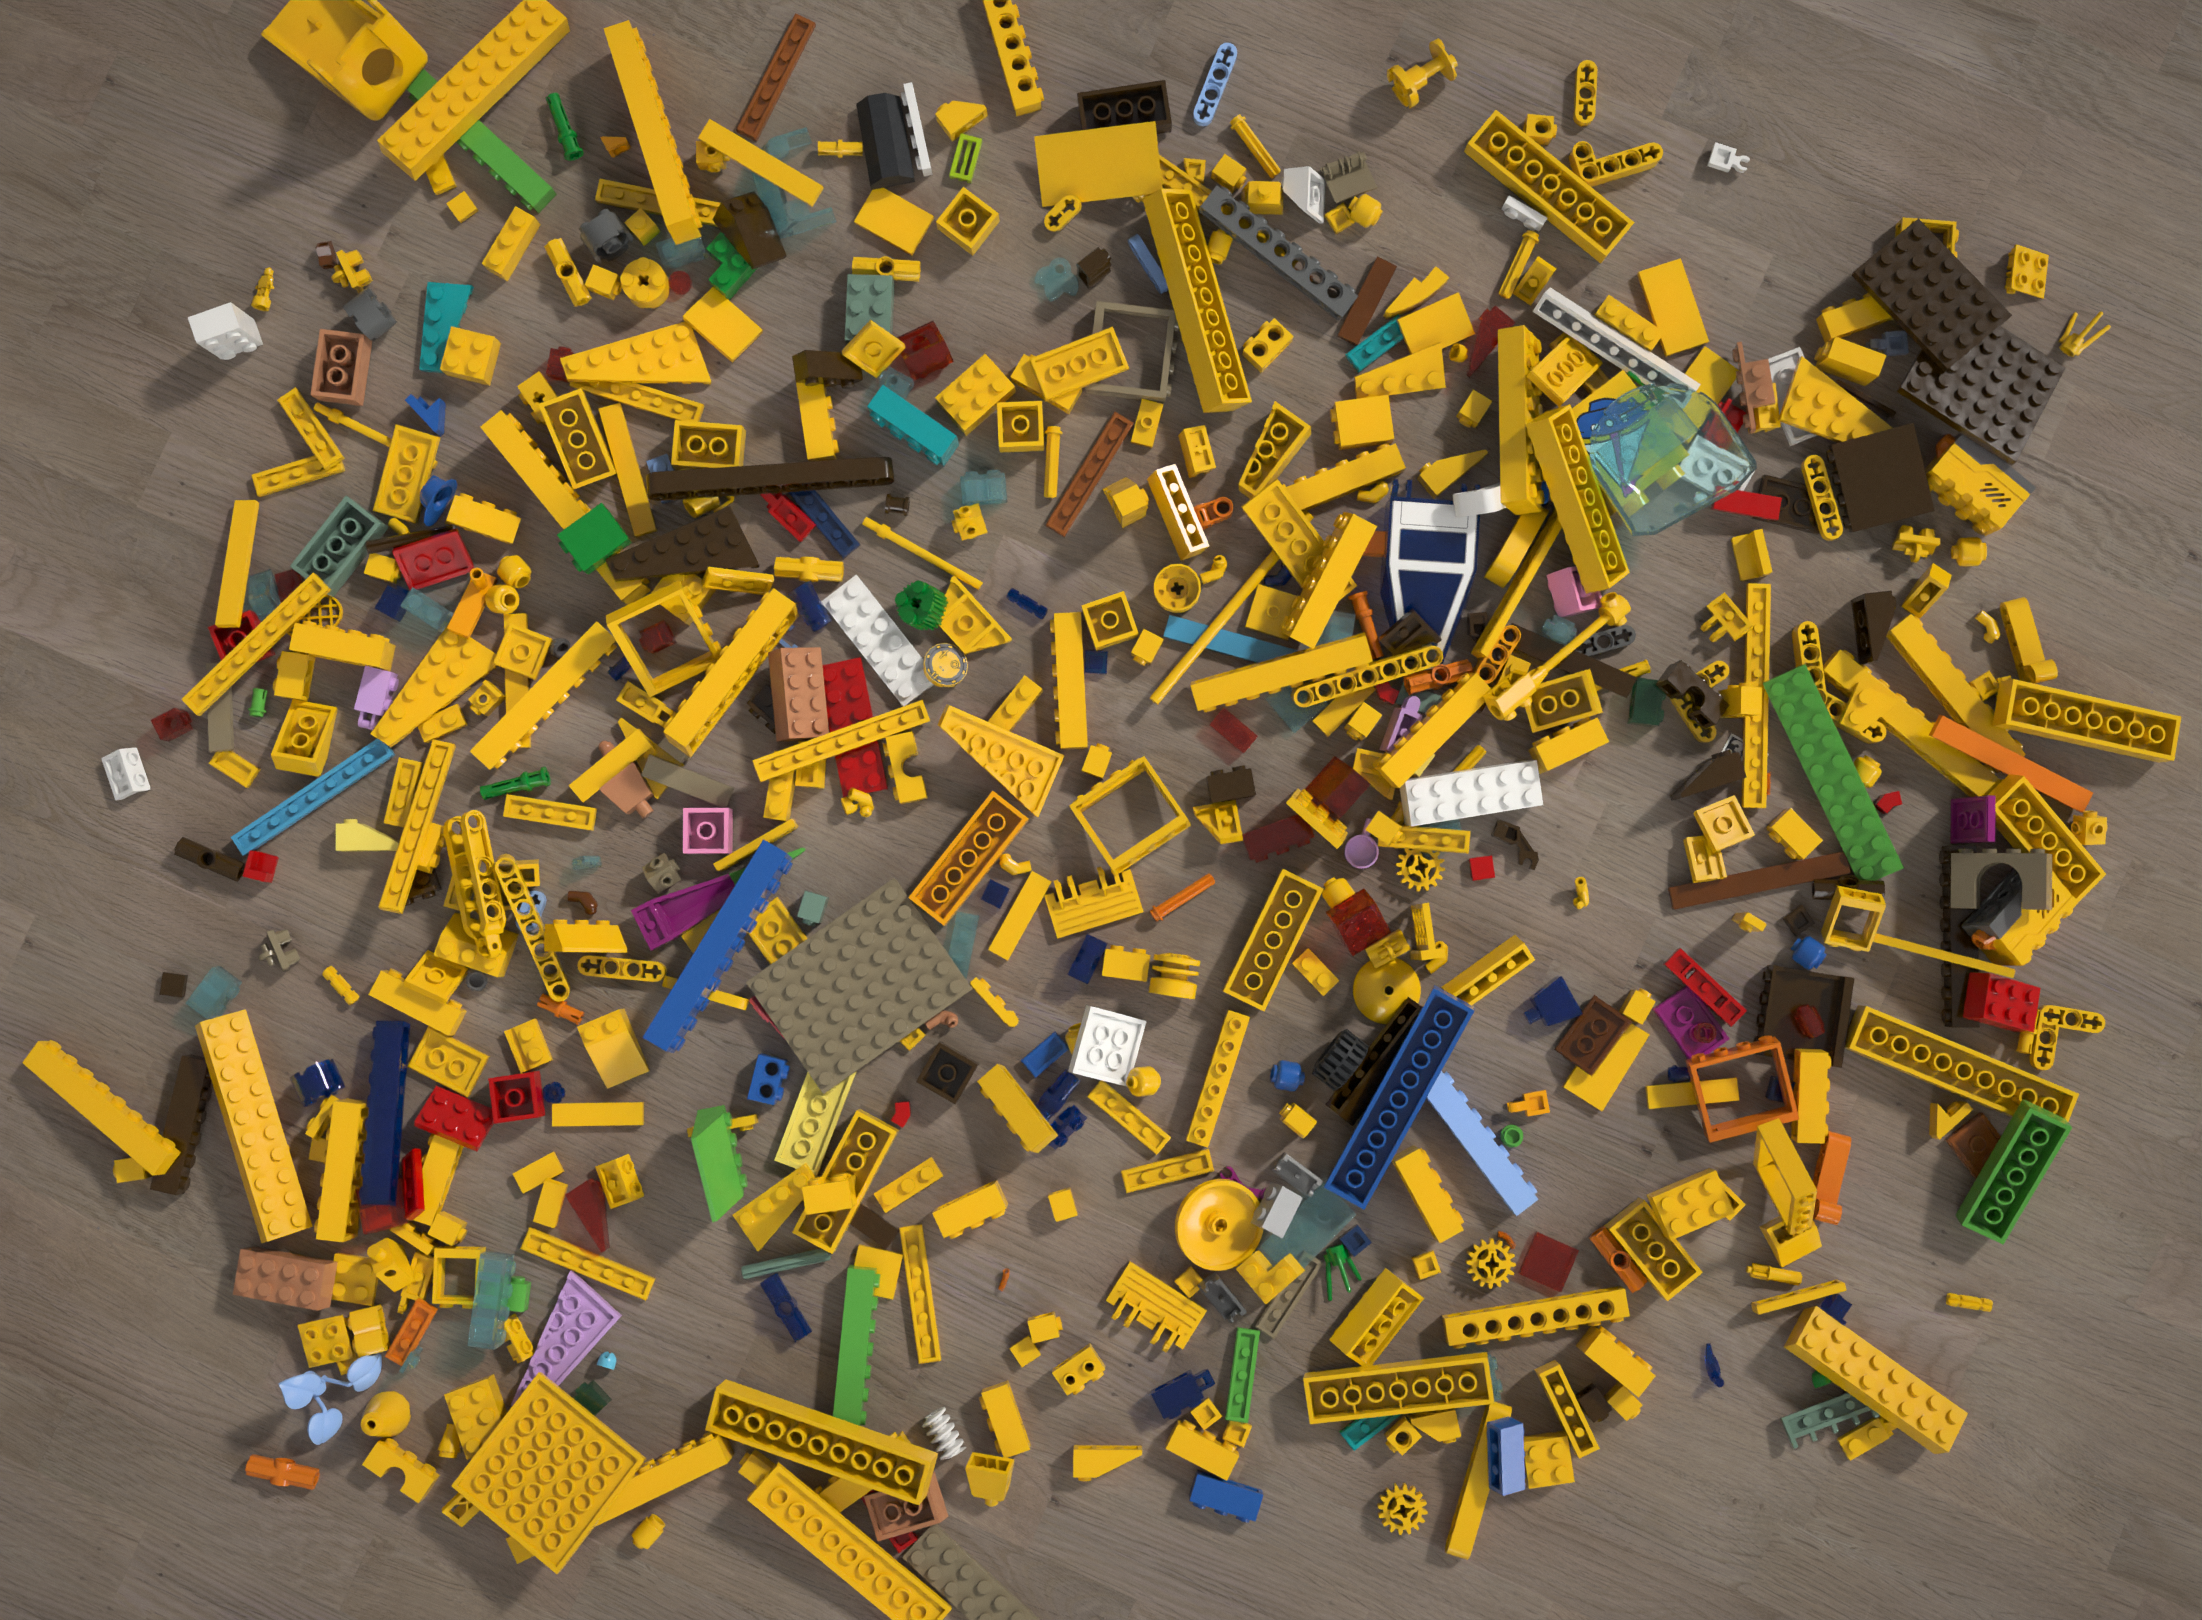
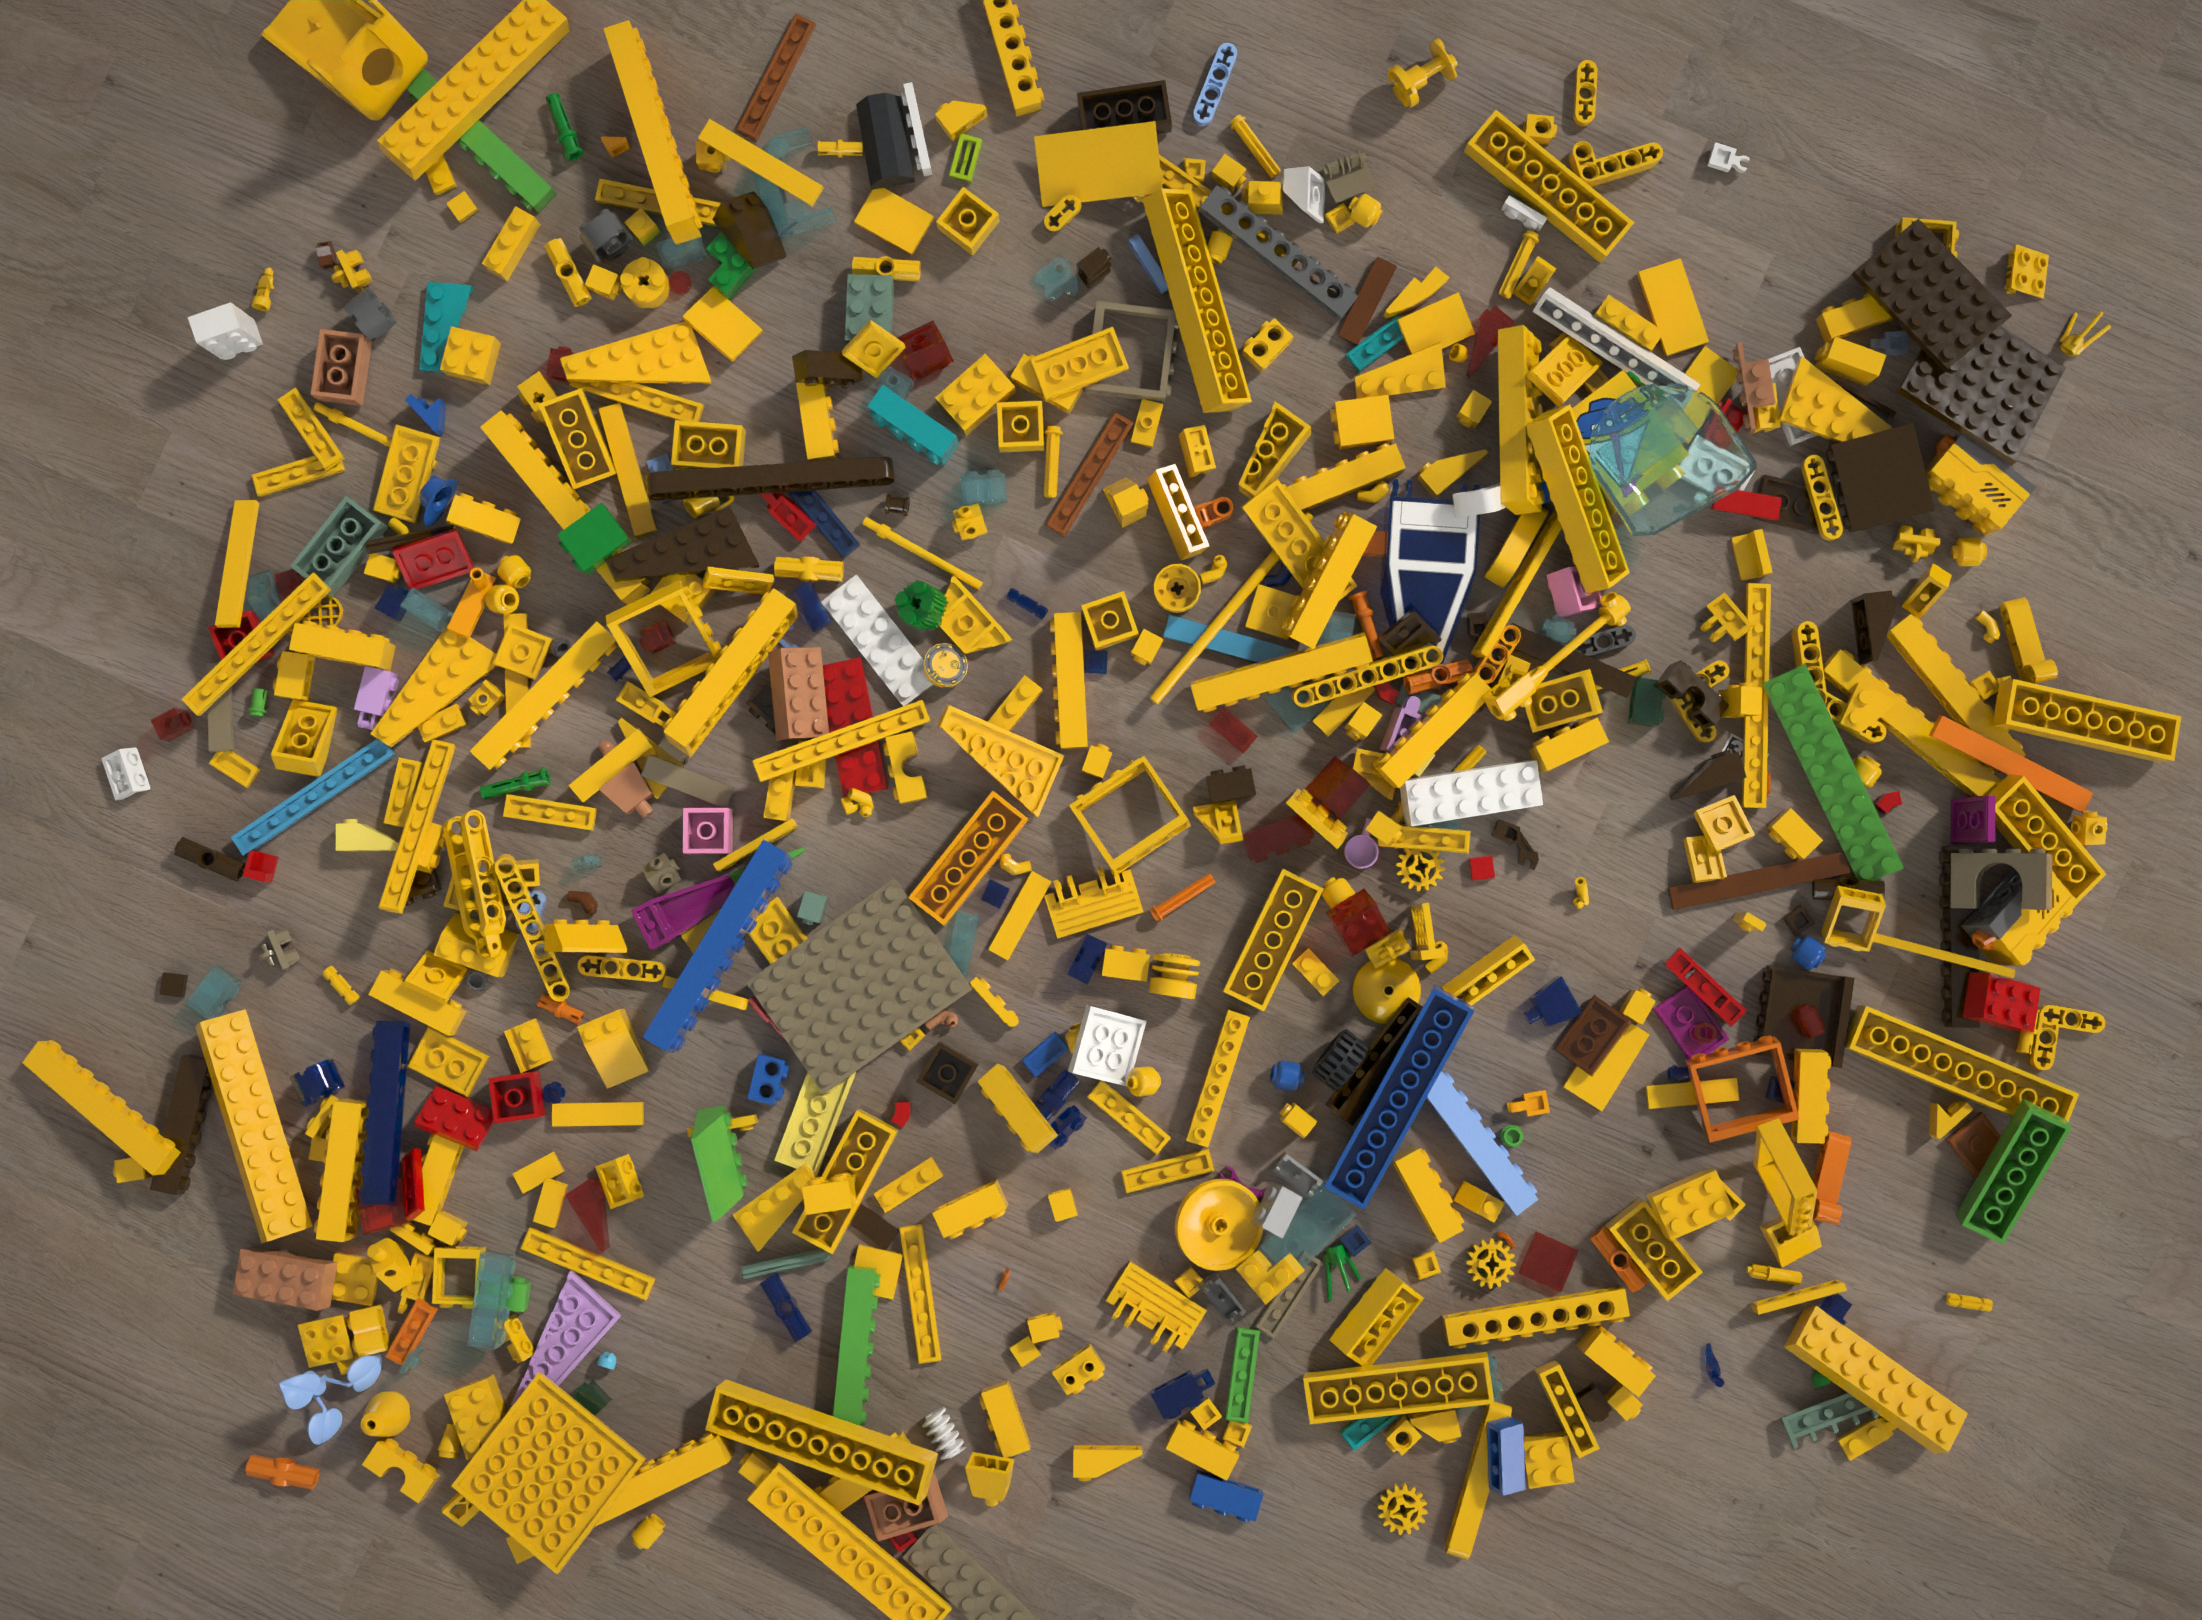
none -> yellow slope [1453,1180,1505,1223]

